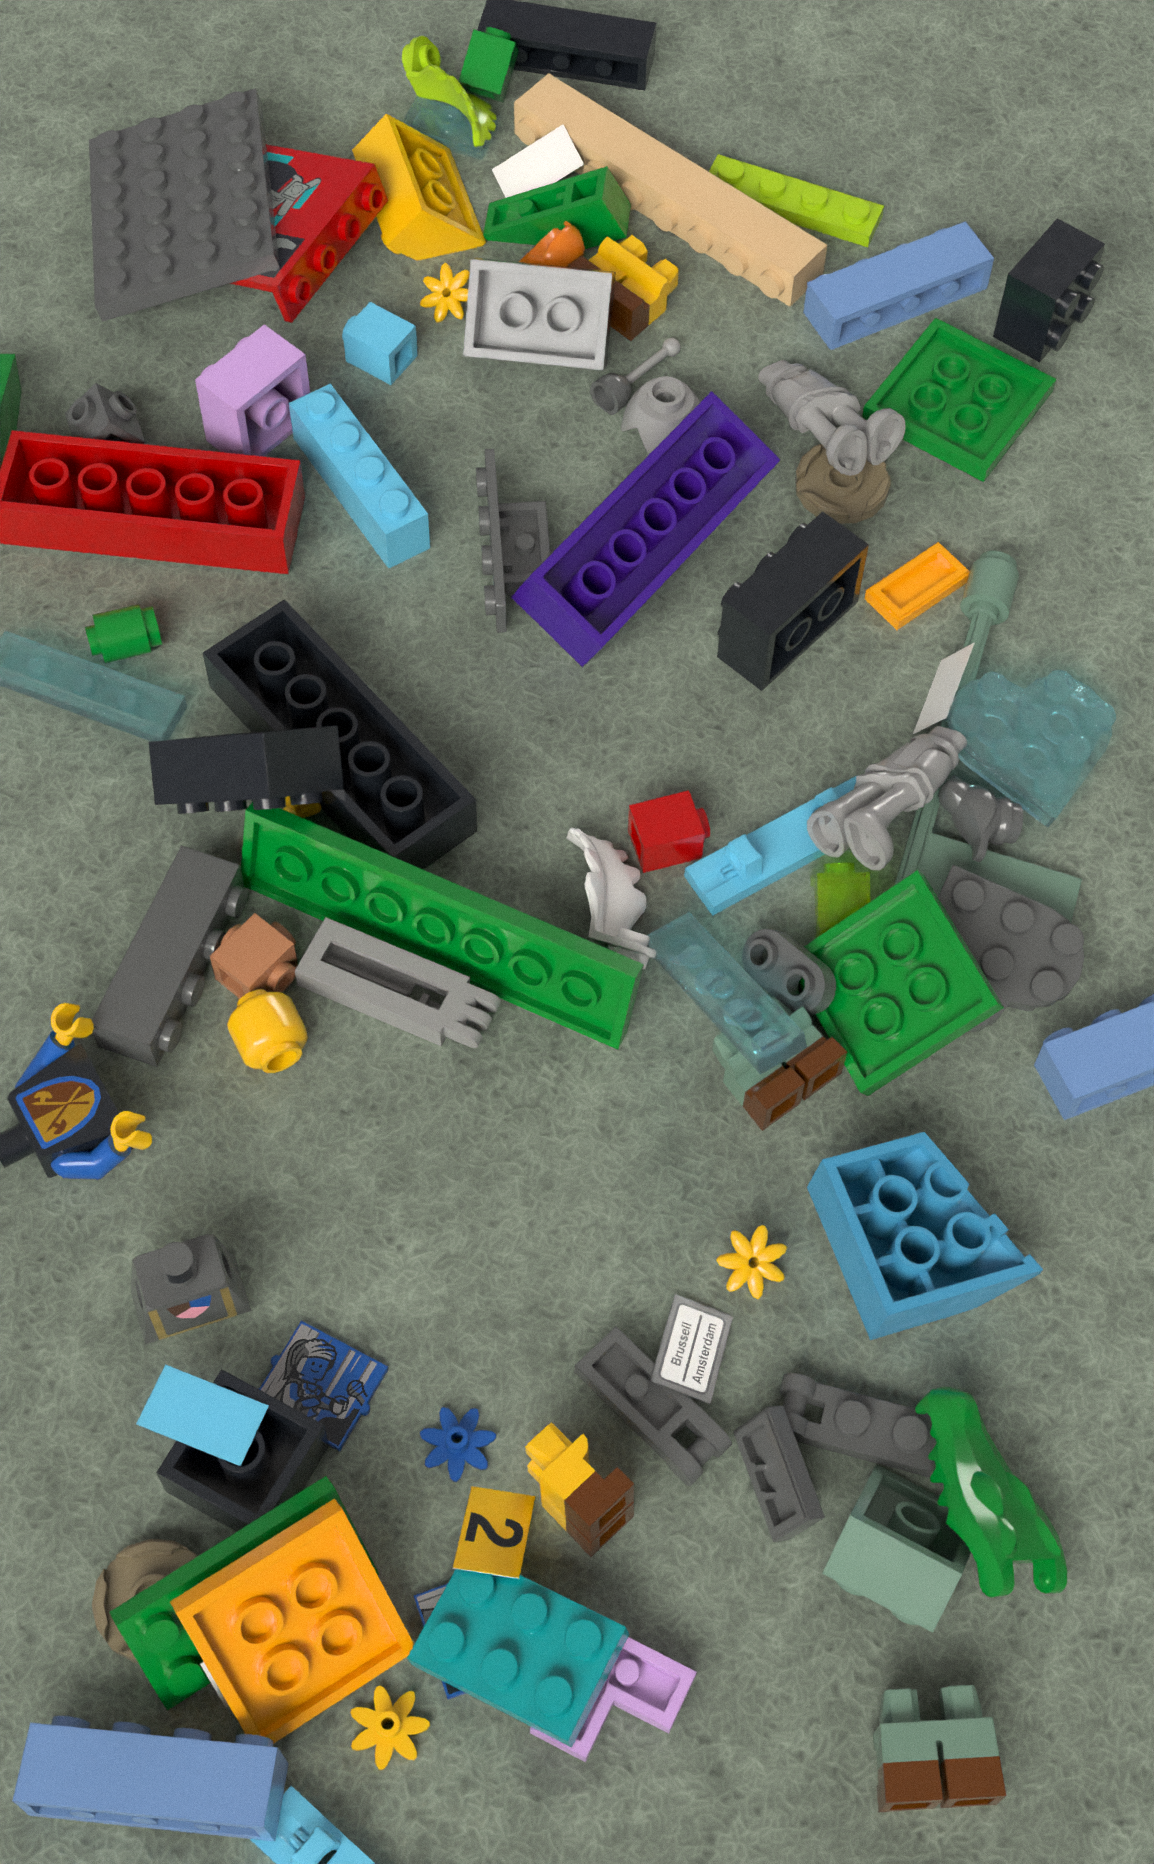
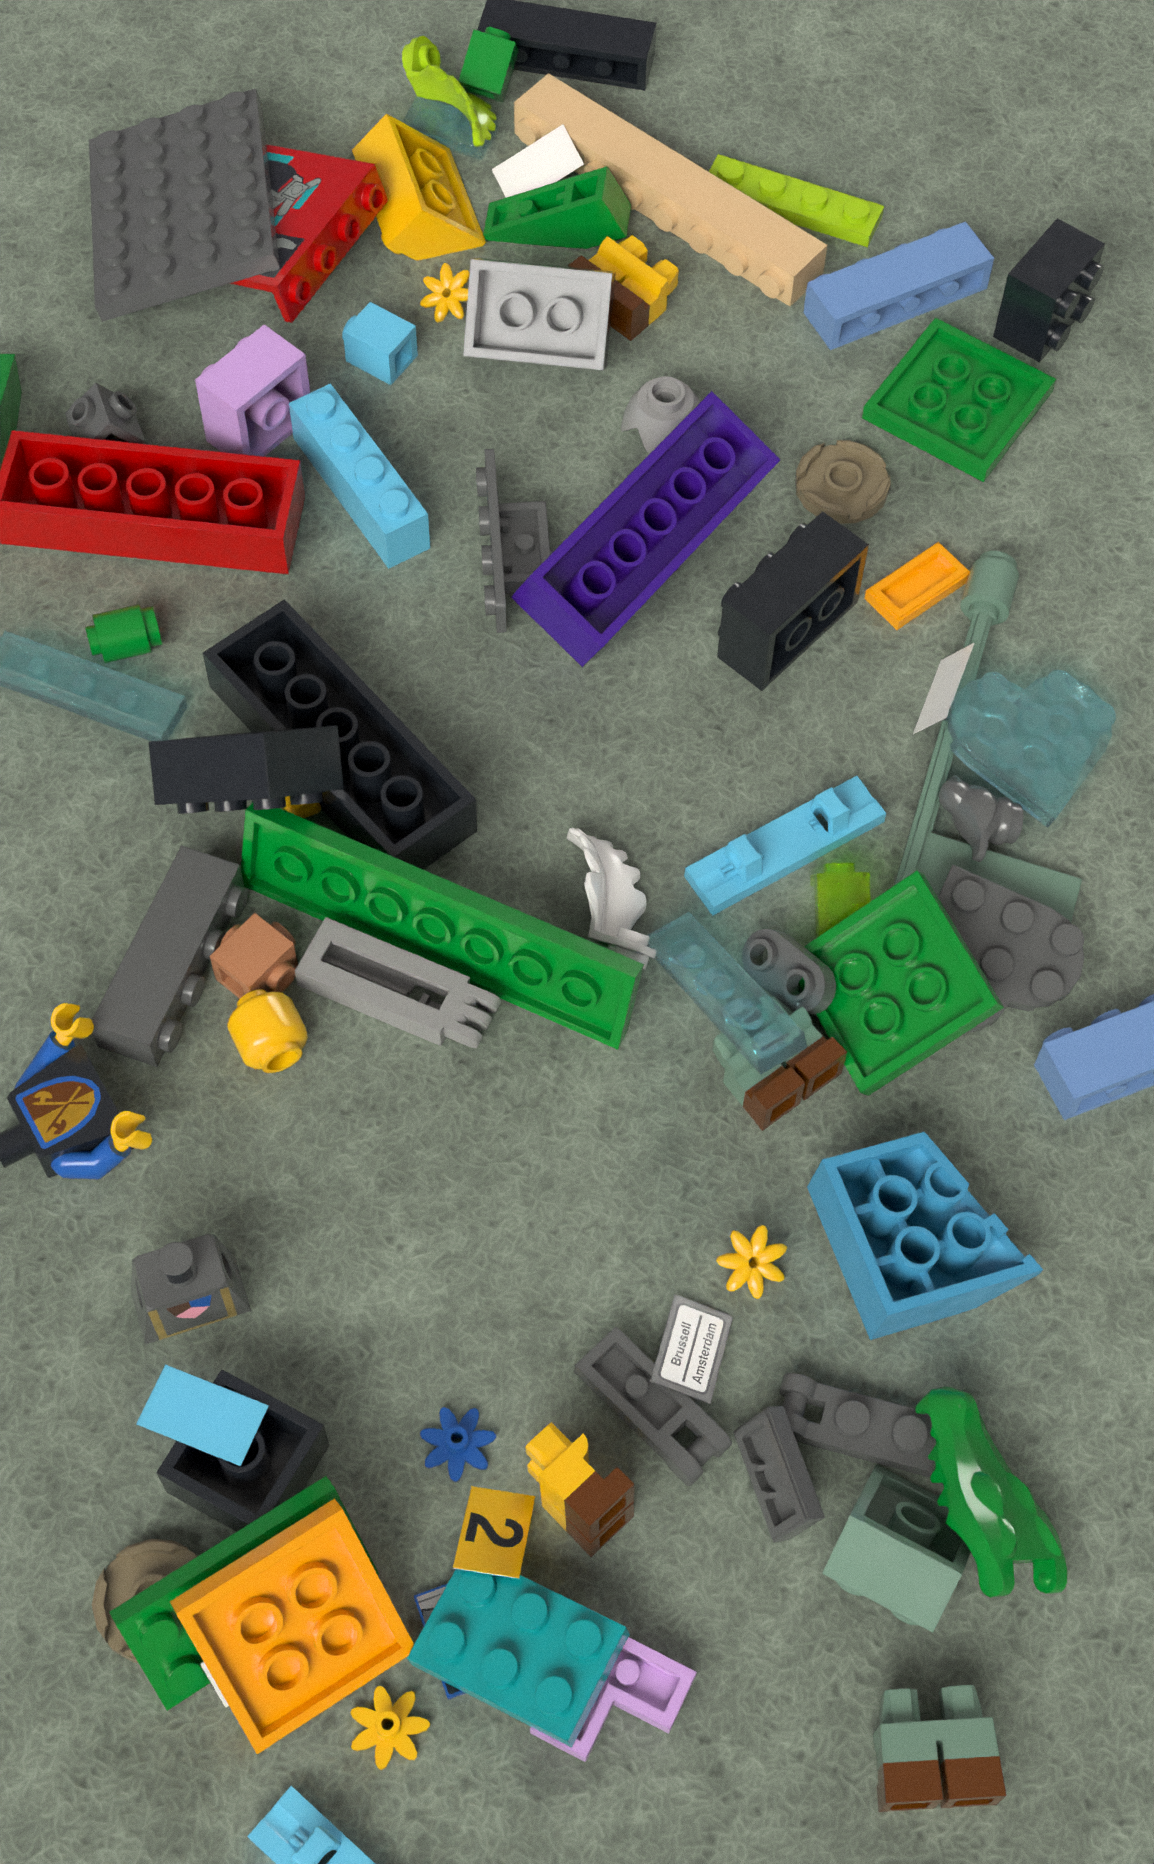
medium blue brick [12,1716,289,1841] -> none
piece [259,1321,389,1451] -> none
orange hair [519,221,585,267] -> none
dark grey hinge [590,338,681,415] -> none
red brick [628,790,710,873] -> none
light grey piece [758,360,906,476] -> none
light grey piece [807,726,967,871] -> none

